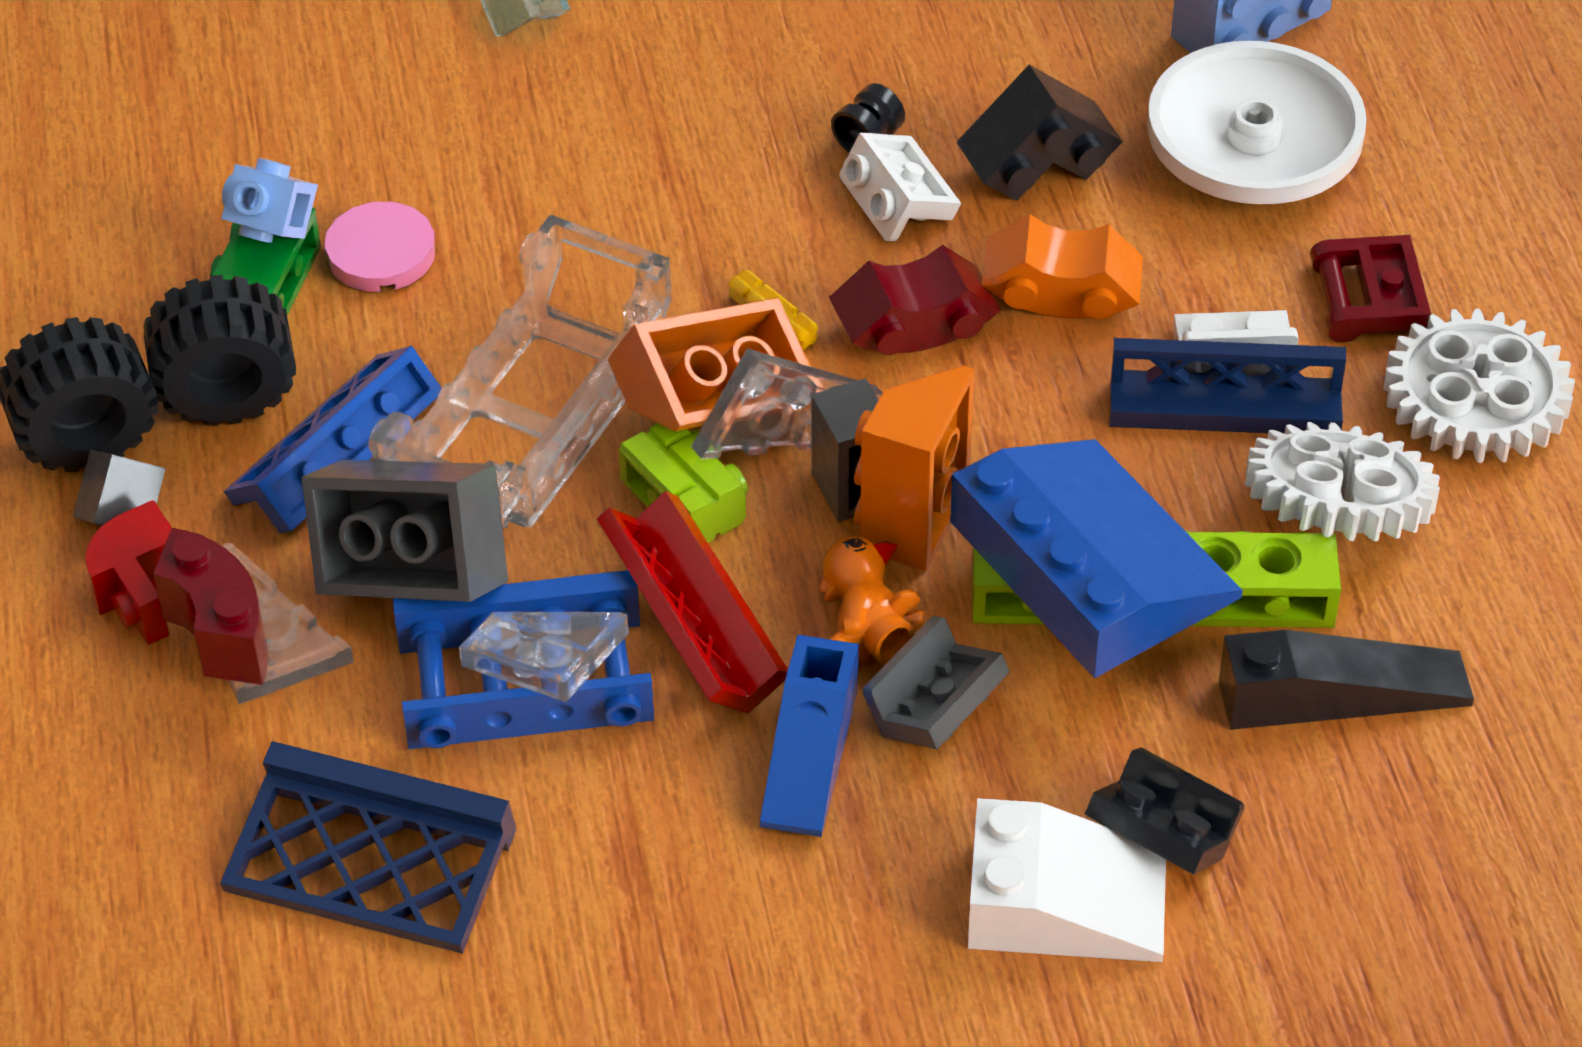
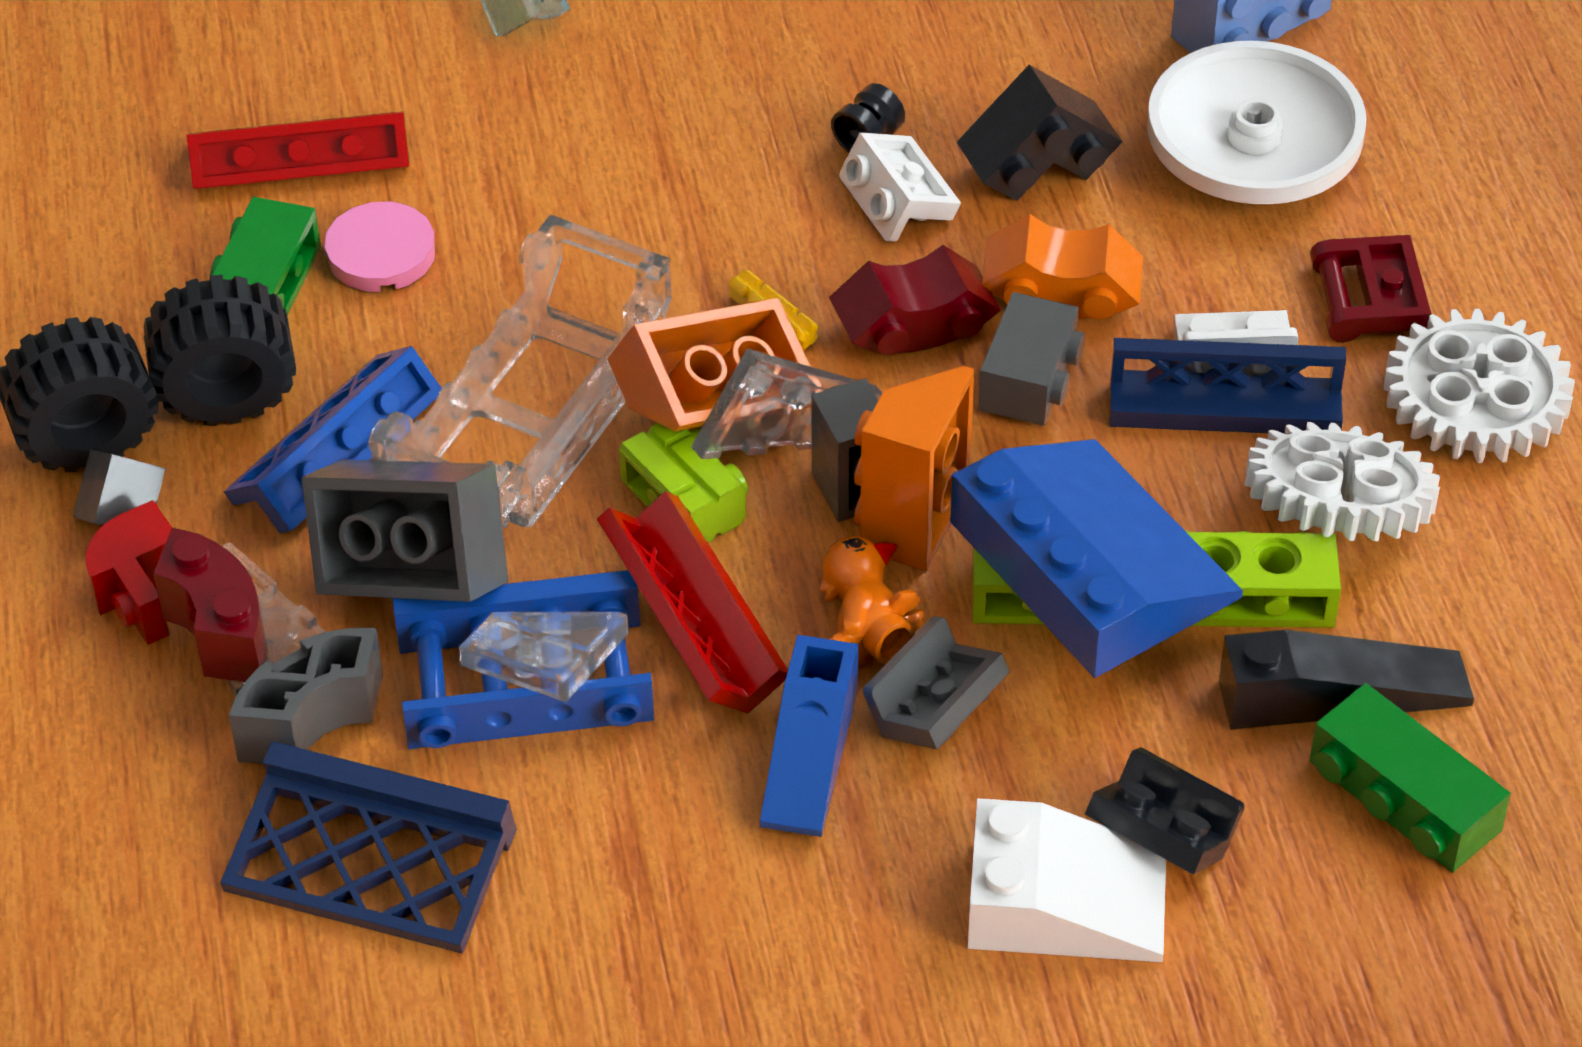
light blue brick [221,158,318,243] -> none
none -> red fence [186,111,410,189]
none -> dark grey brick [229,628,383,764]
none -> dark grey brick [978,292,1085,426]
none -> green brick [1309,683,1511,873]

